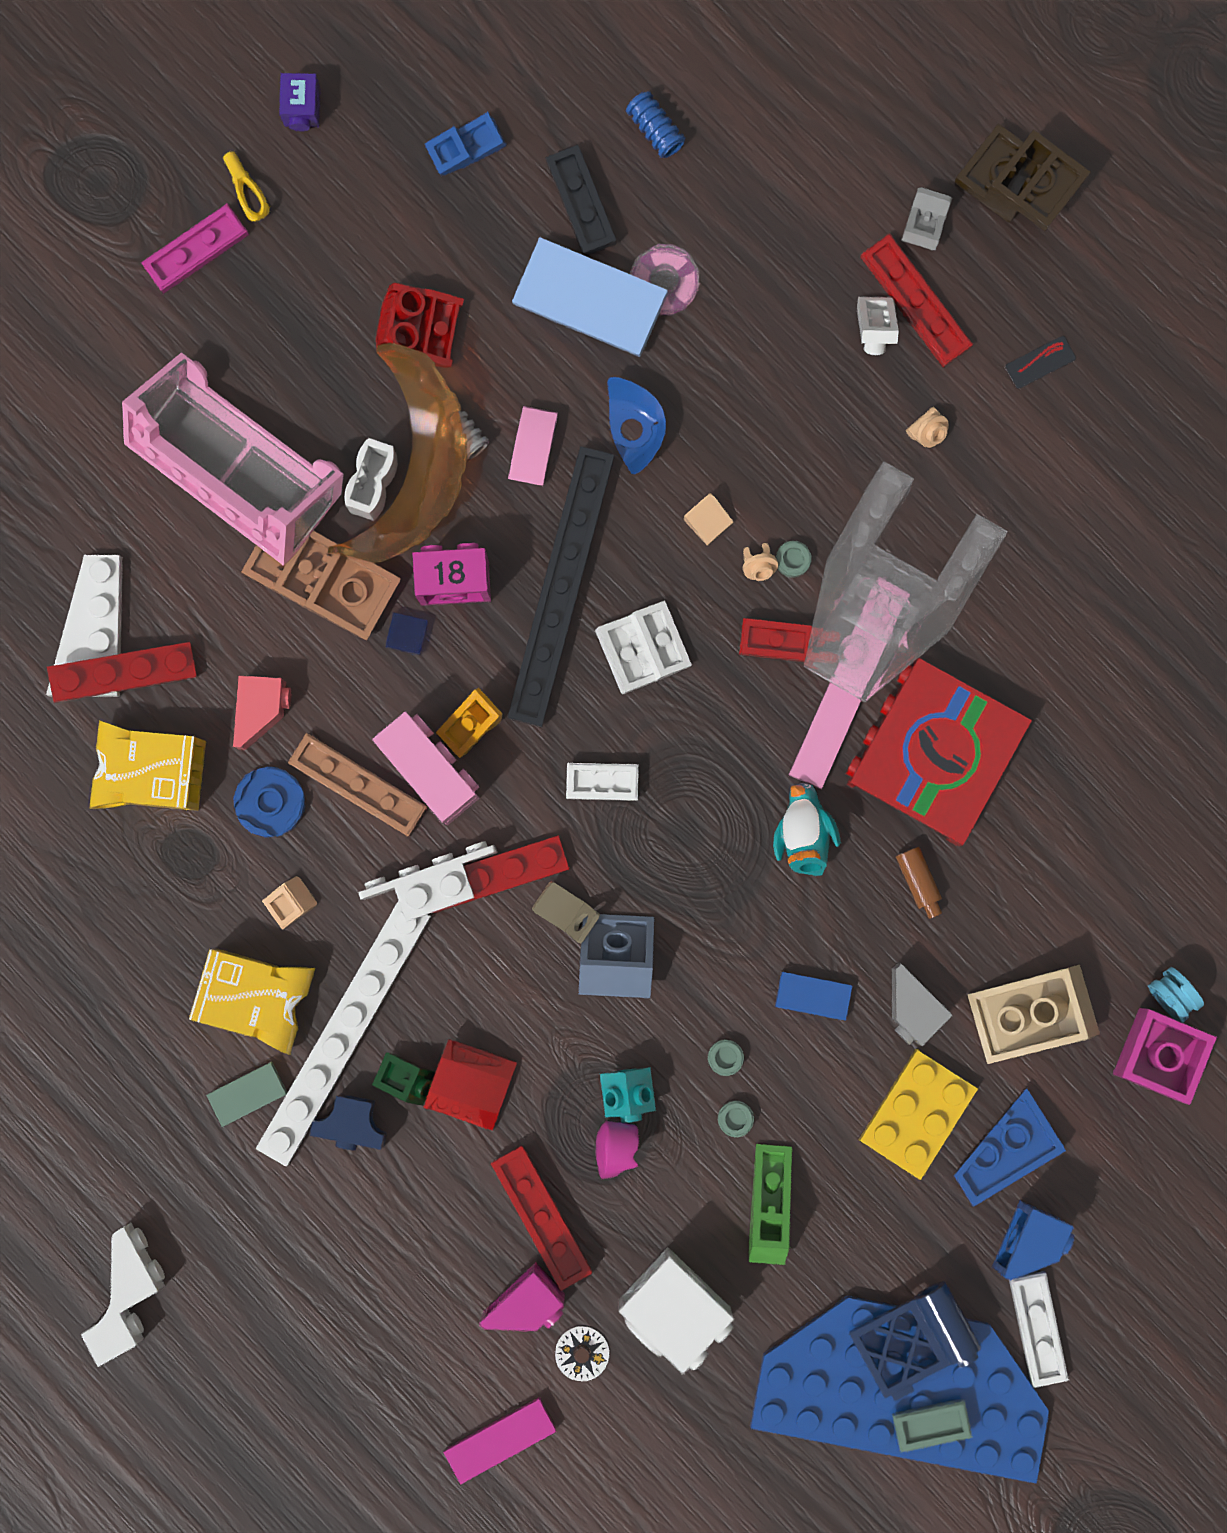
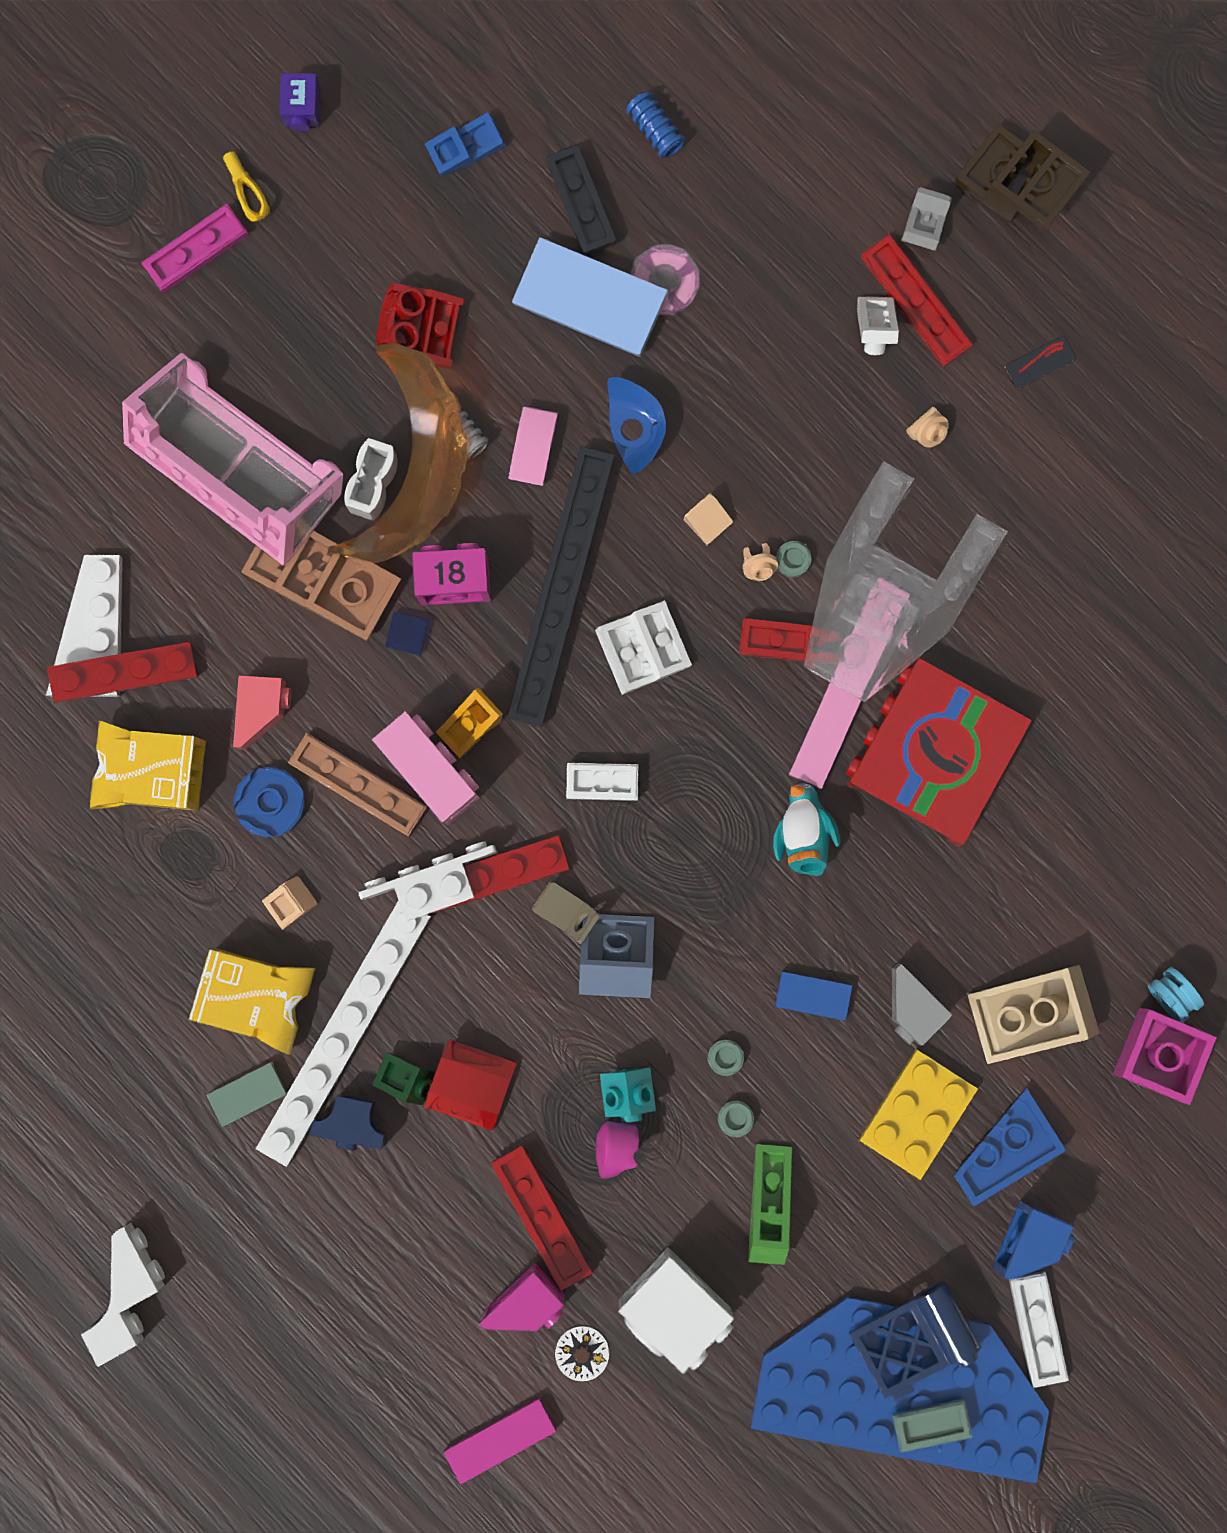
dark orange cylinder [895,846,942,919] -> none

